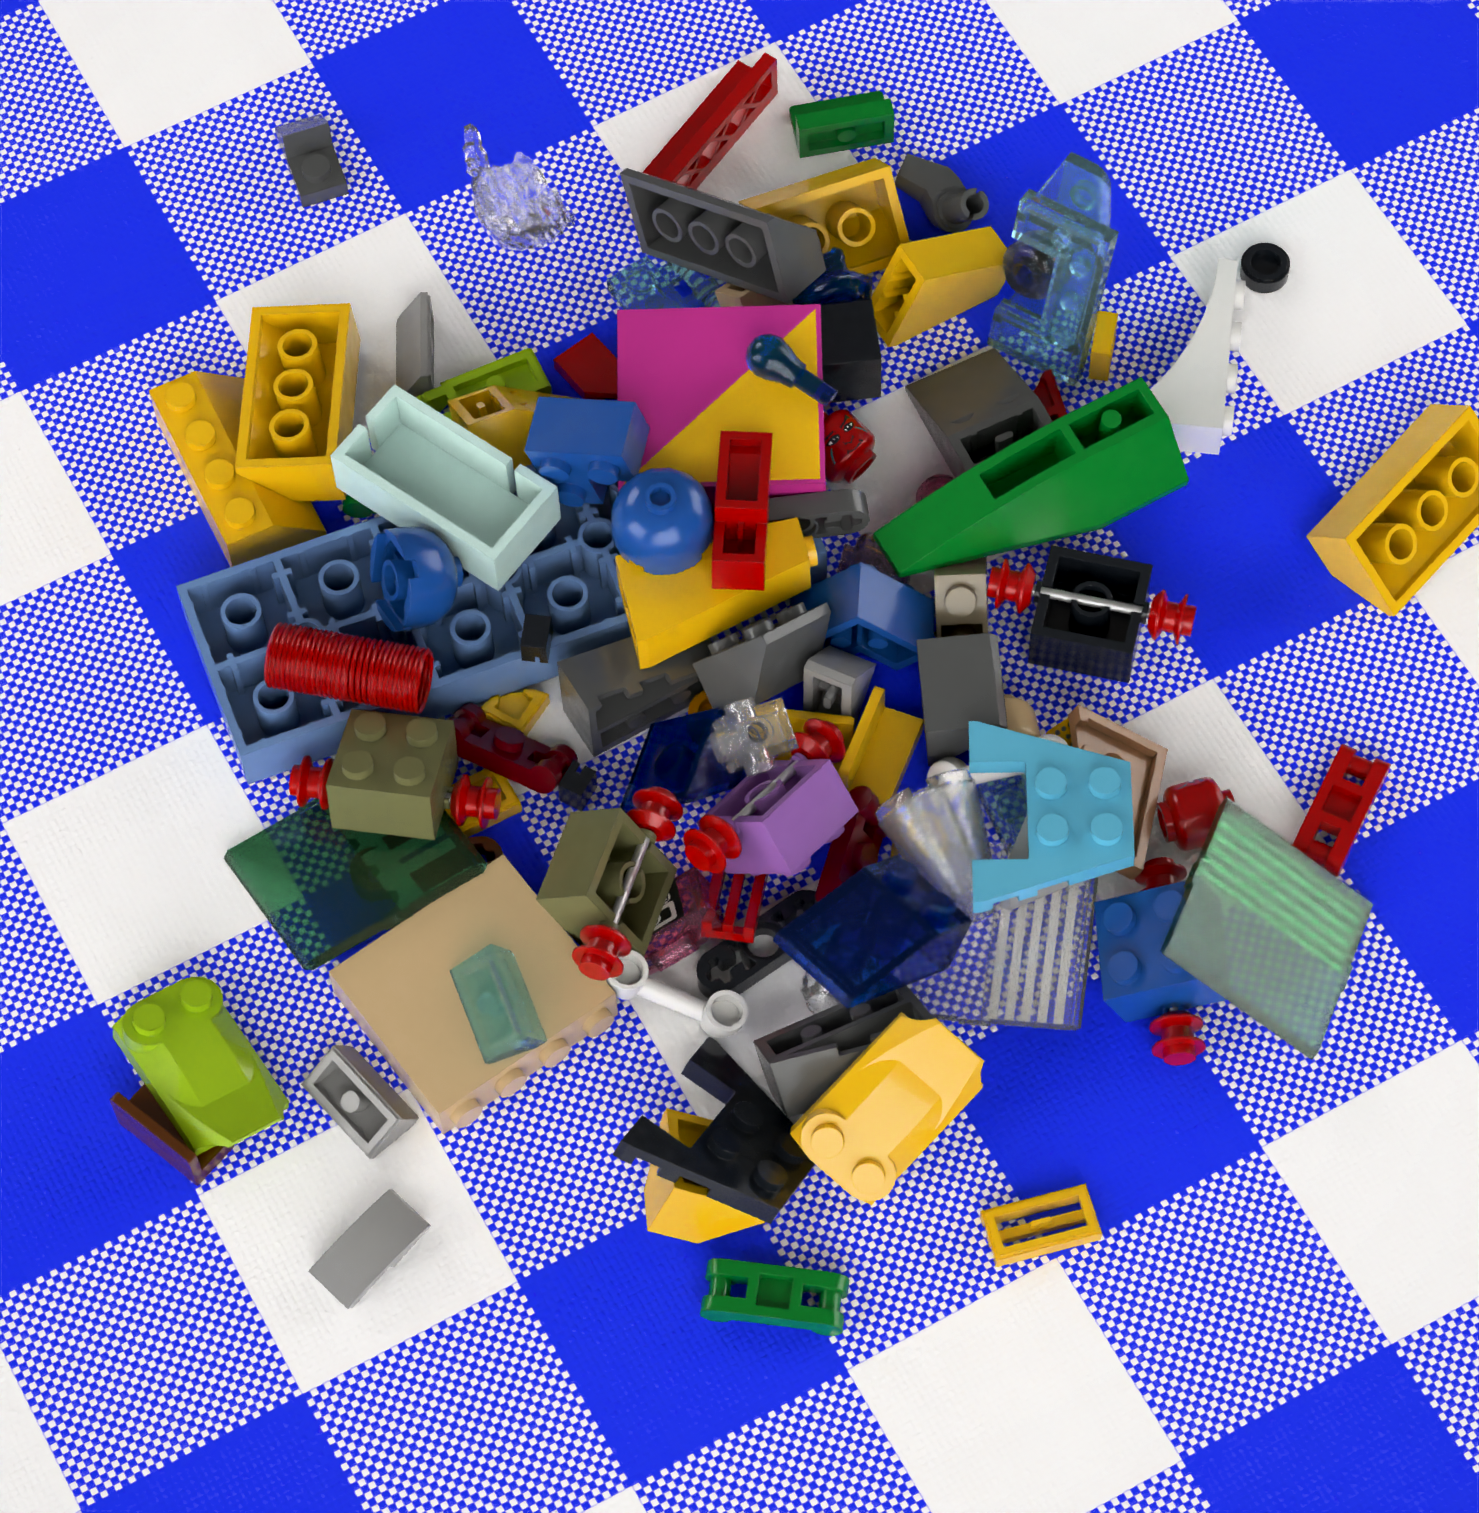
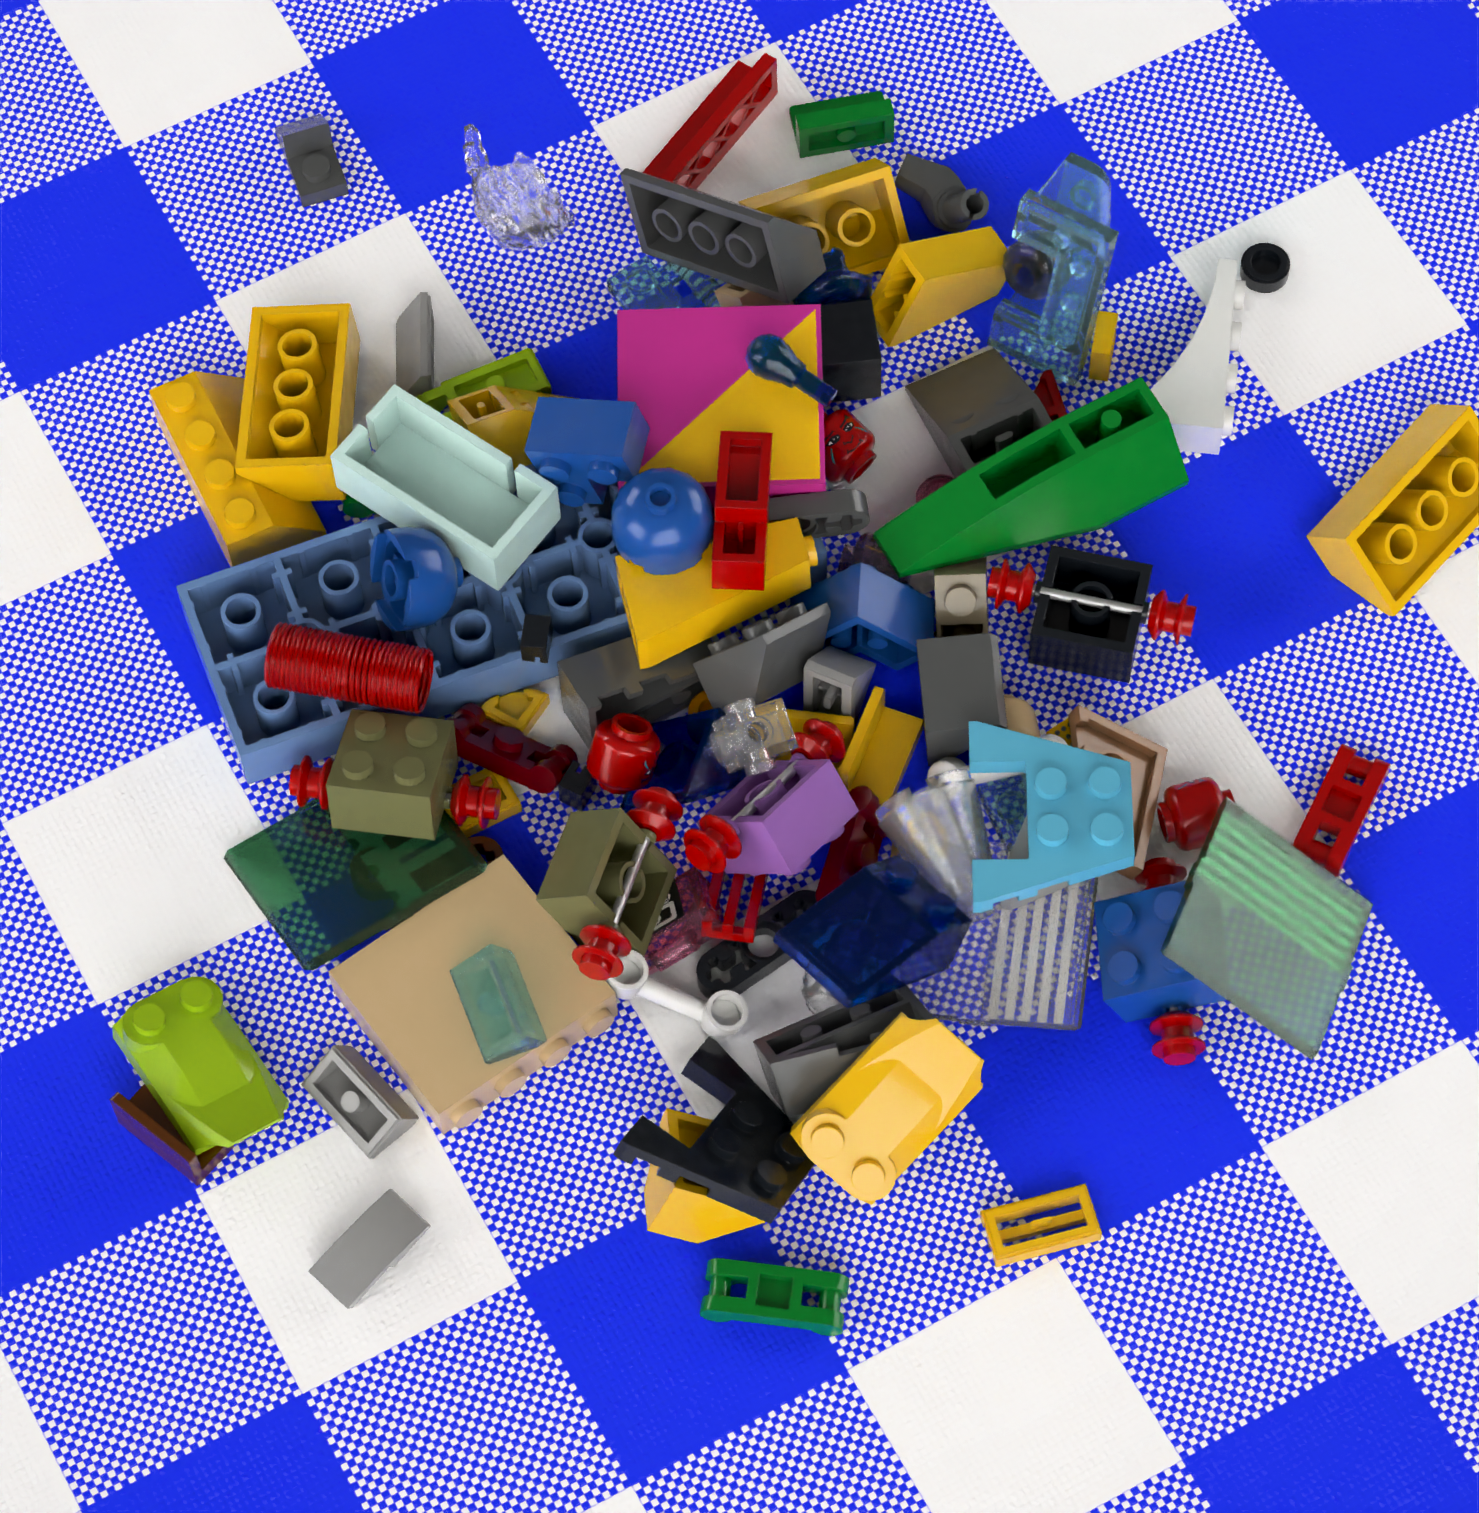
red tile [553,332,617,400] -> none
none -> red head [587,713,660,795]

